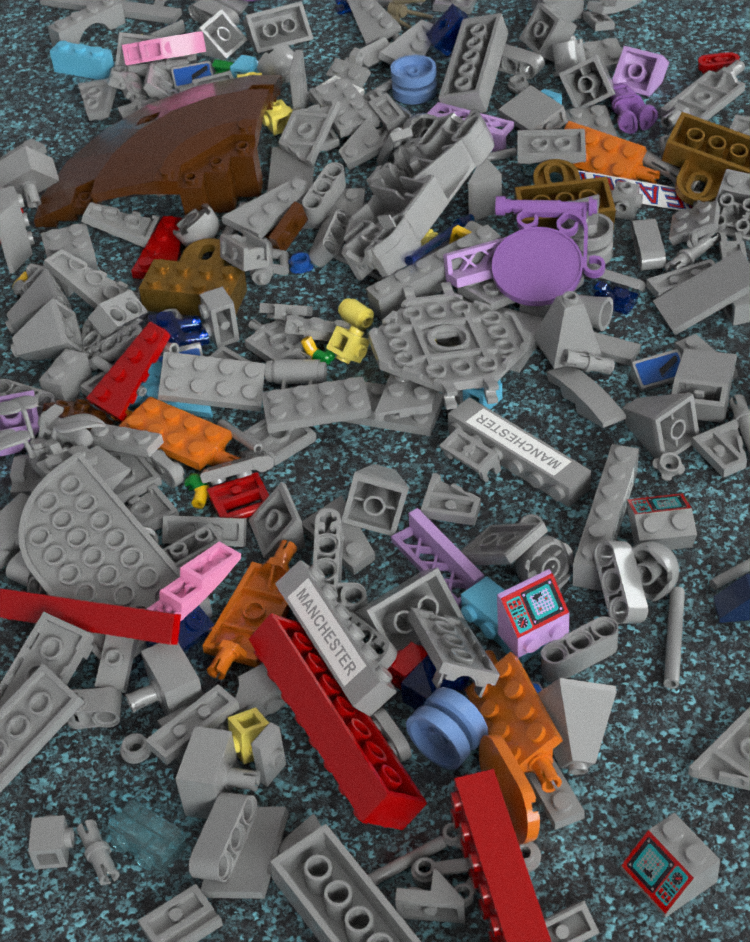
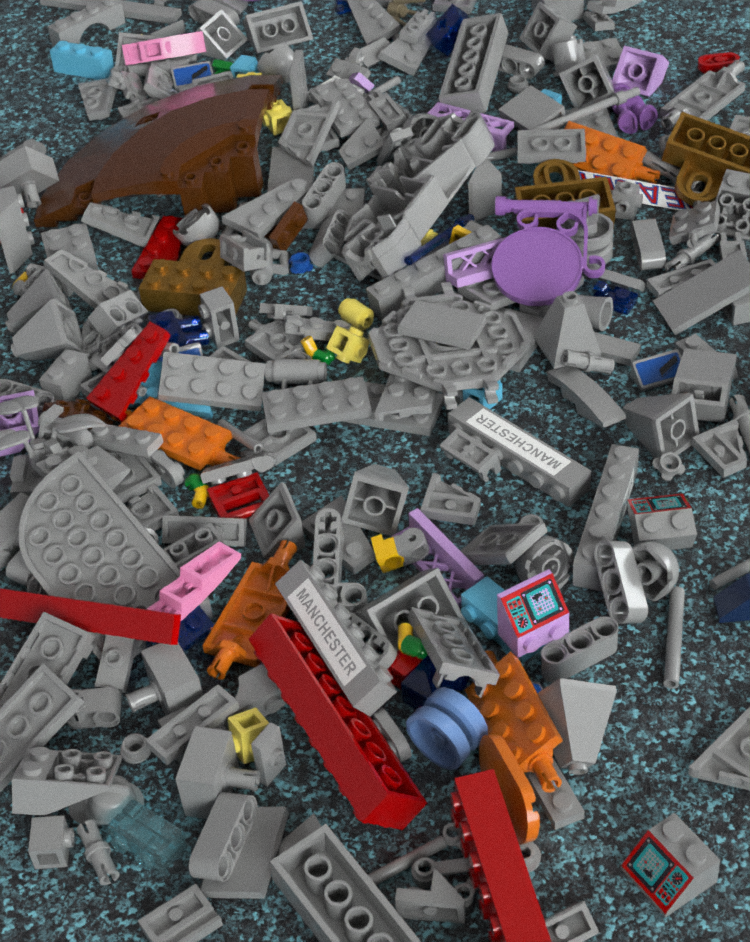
medium blue wheel [390,55,437,105] -> none
none -> light grey slope [12,747,122,816]
none -> light grey piece [68,775,144,826]
none -> light grey plate [100,327,139,366]
none -> tile [349,72,375,93]
none -> leg [371,528,429,573]
none -> light grey tile [398,300,487,350]
none -> green arm [398,623,428,659]
none -> light grey hinge [399,9,436,45]
none -> light grey bar [529,87,640,130]

